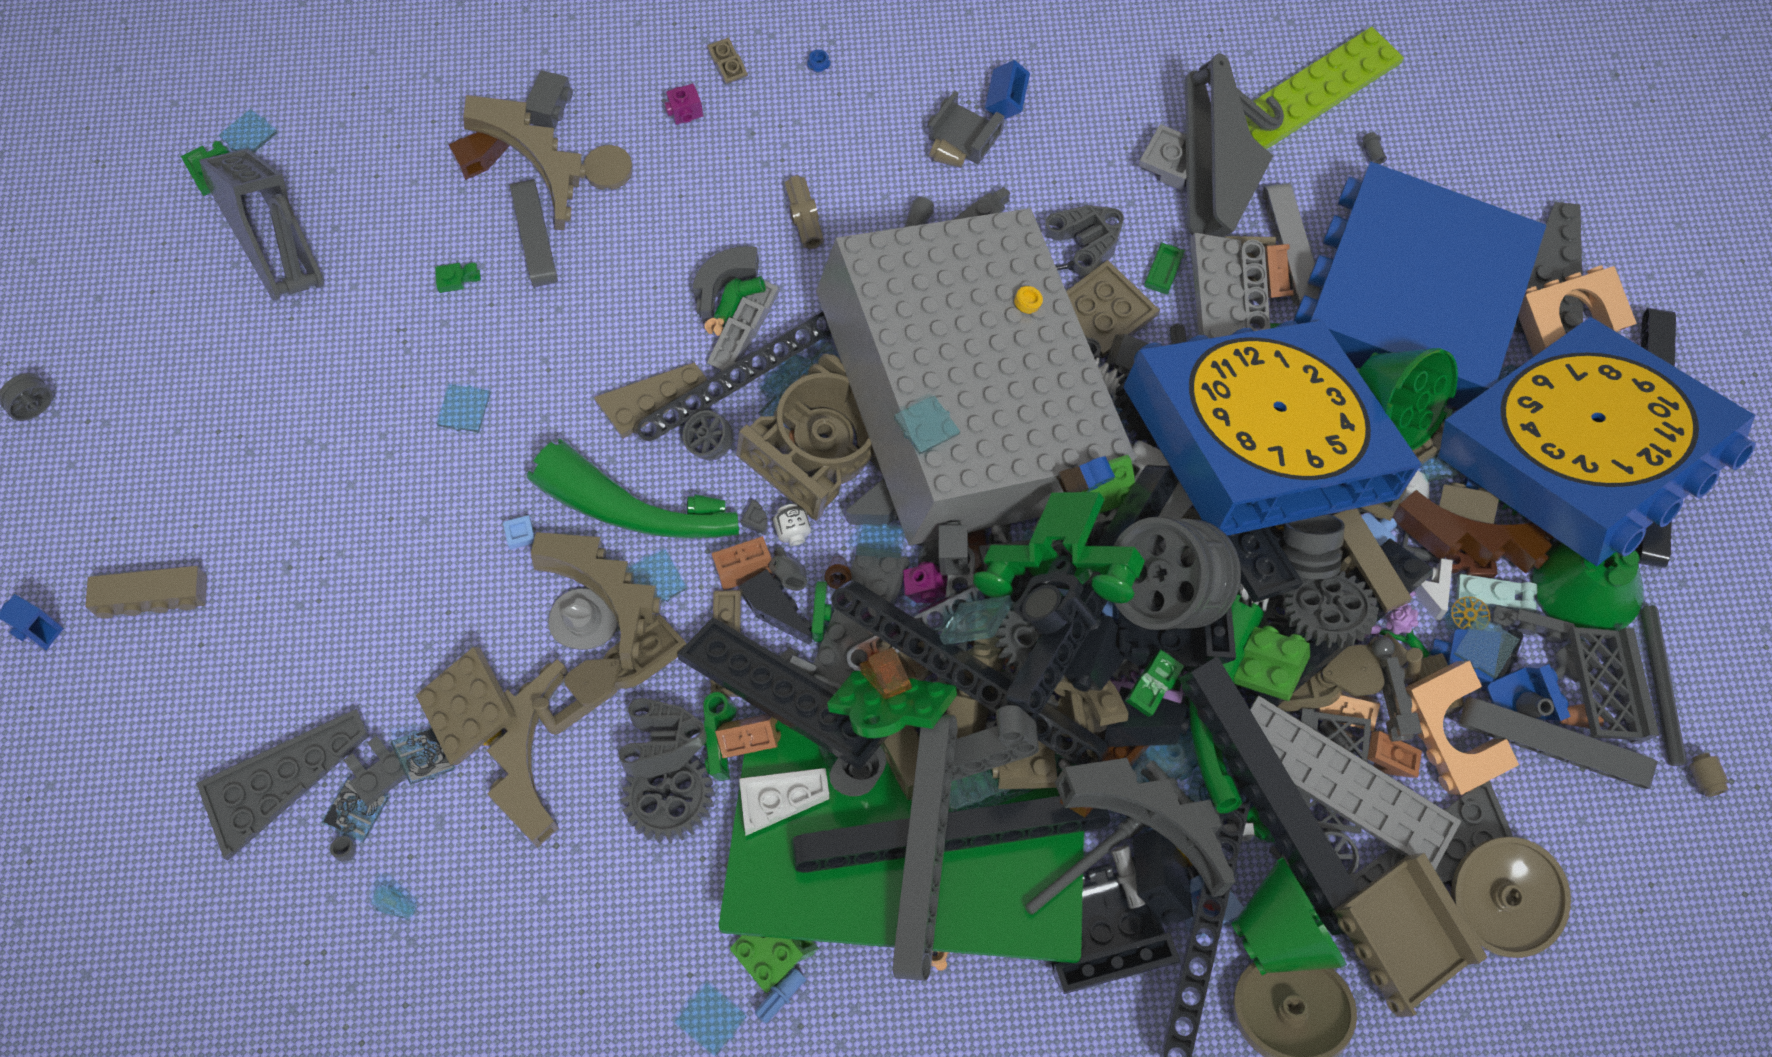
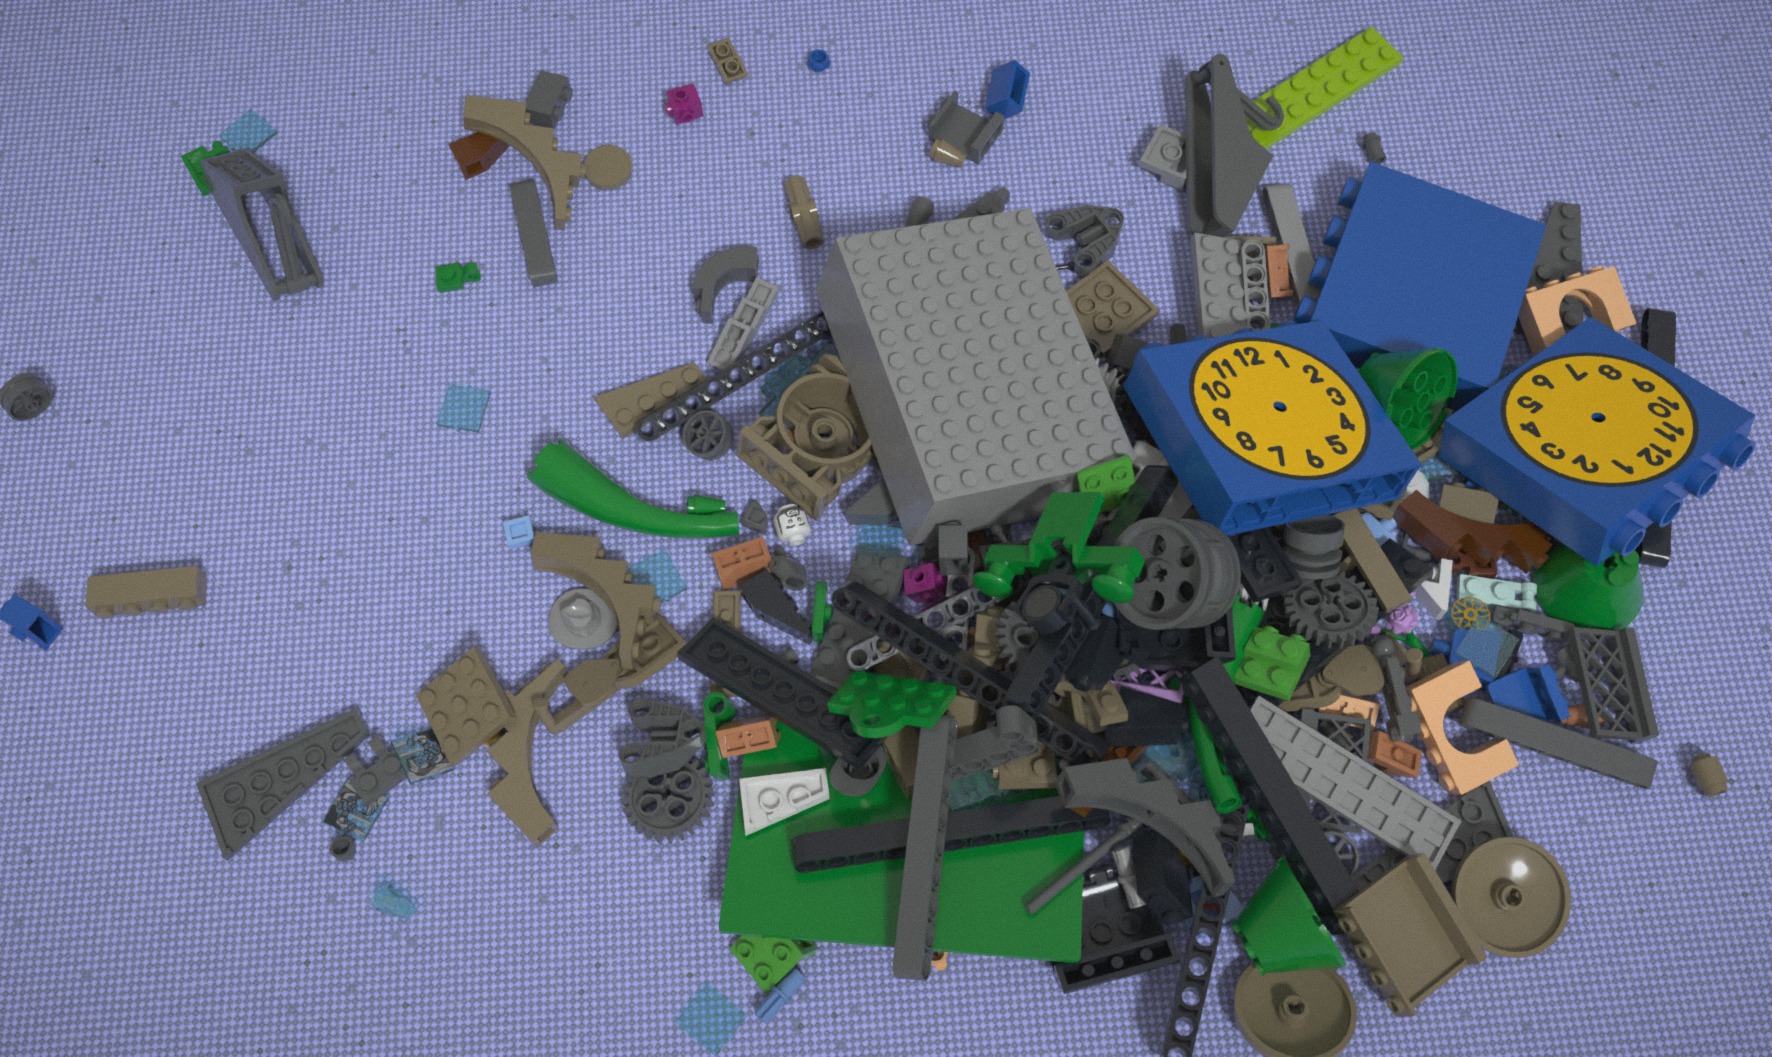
green arm [704,276,766,336] -> none
dark grey tile [789,654,817,675] -> none
reddish brown cone [824,556,852,589] -> none
clear orange slope [860,648,912,699] -> none
clear light blue piece [893,395,960,455] -> none
clear light blue tile [939,595,1013,645] -> none
yellow tile [1014,286,1043,314] -> none
leg [1057,456,1115,492] -> none
green slope [1125,650,1184,717] -> none
green tile [1144,242,1185,295] -> none
dark grey cone [1516,691,1554,718] -> none
dark grey axle [1641,605,1687,766] -> none

